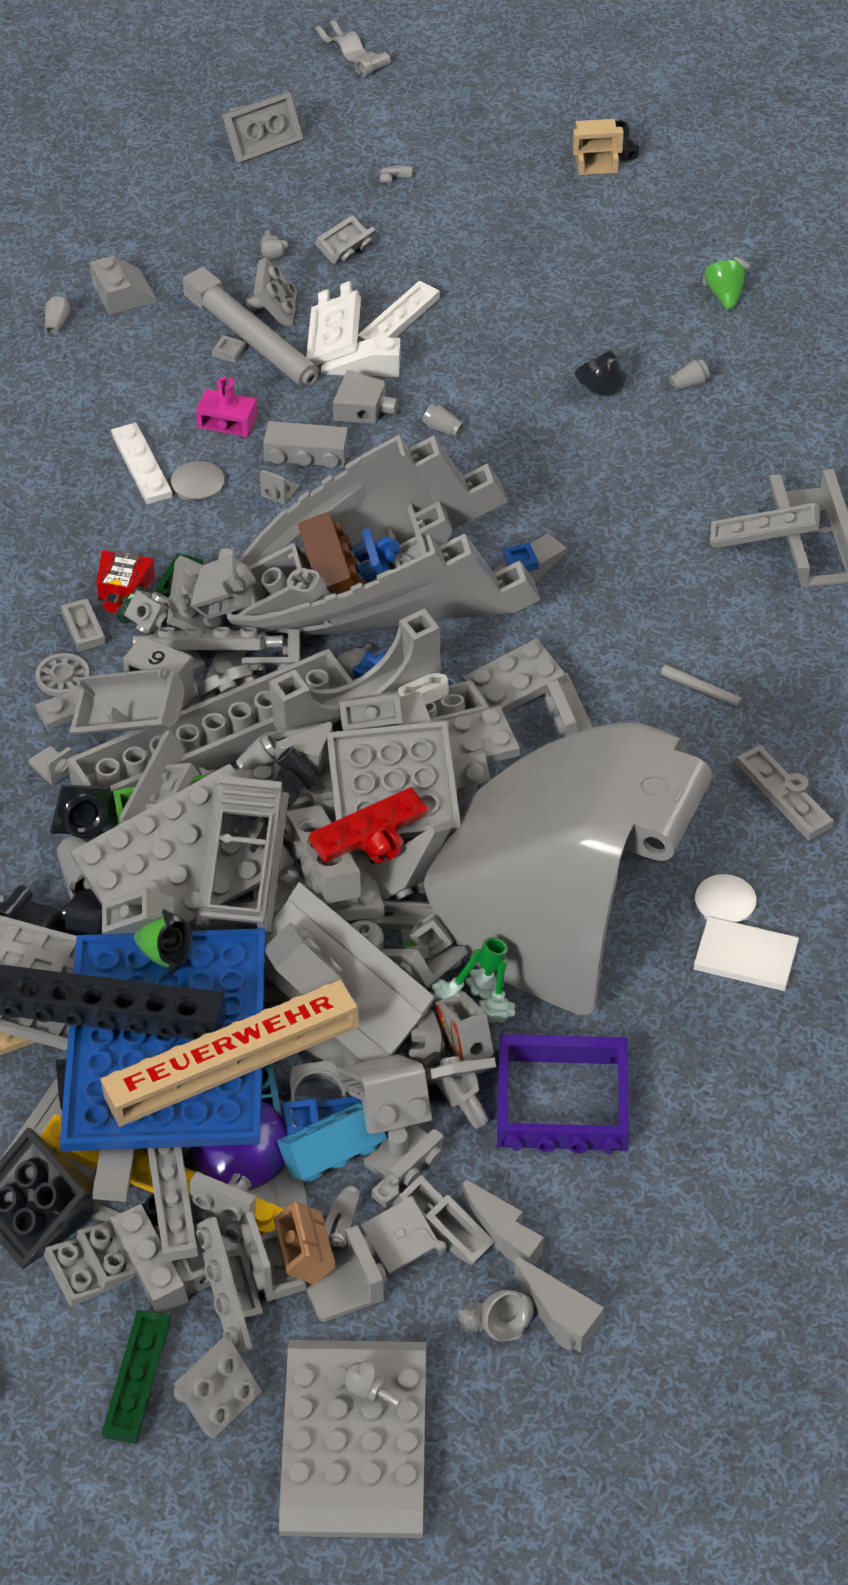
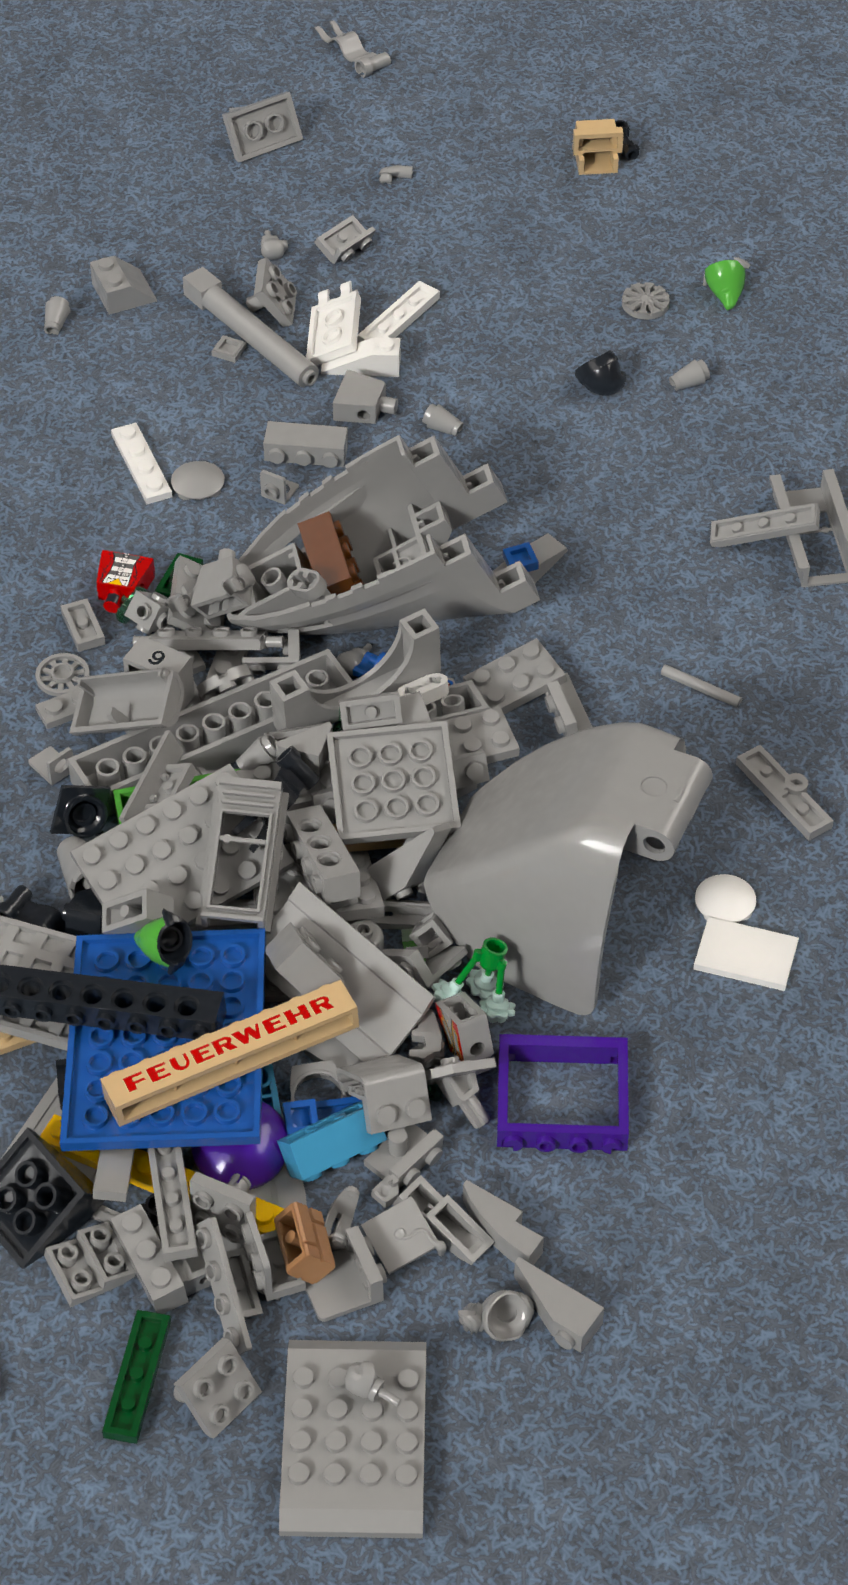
dark pink brick [196,377,257,437] -> none
red plate [308,787,428,864] -> none
blue hips [352,528,401,582] -> none
none -> light grey wheel [622,282,670,320]

